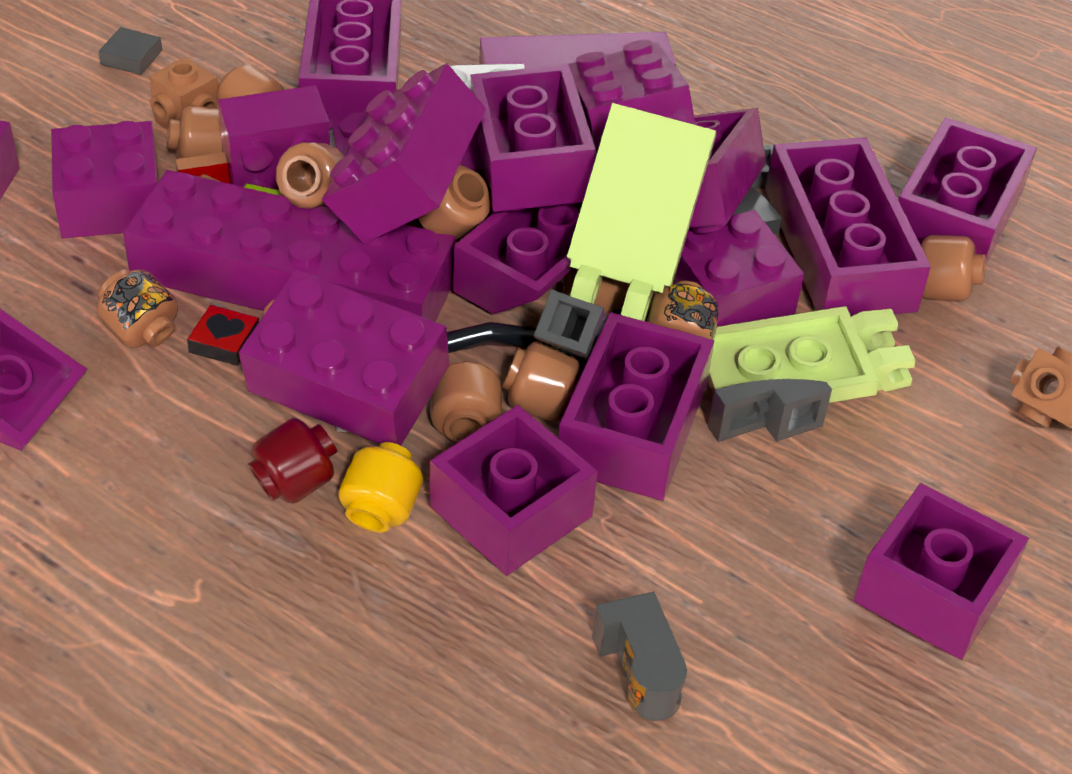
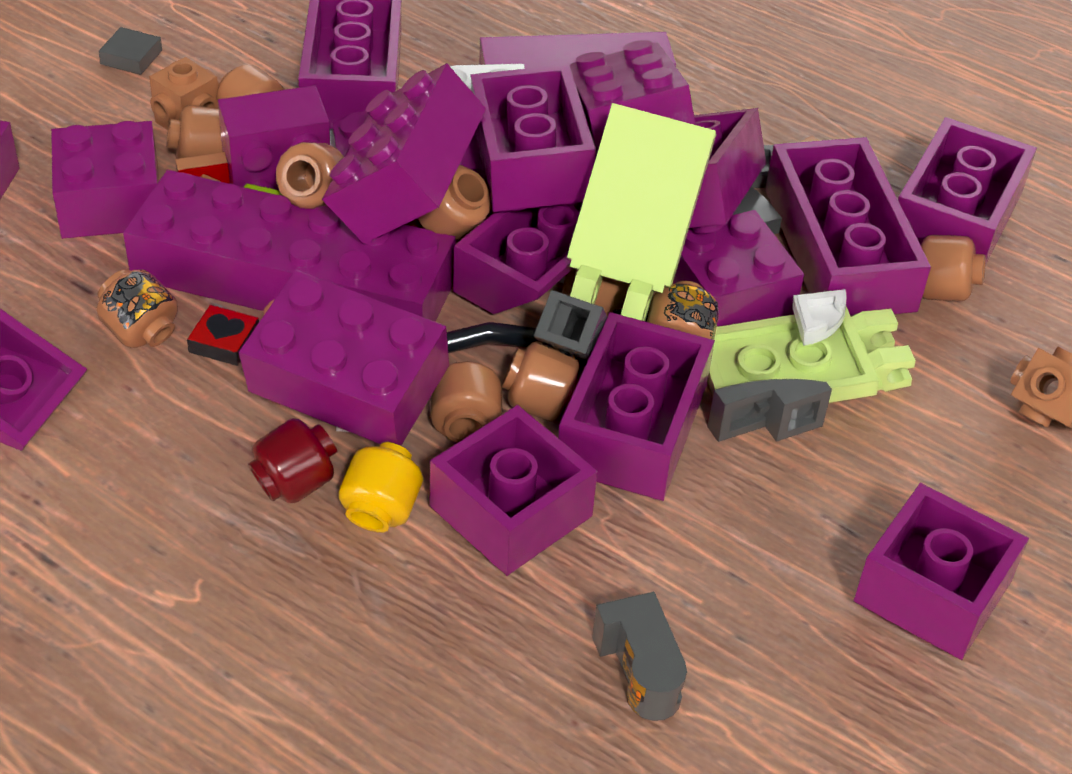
none -> white tile [793,289,846,346]

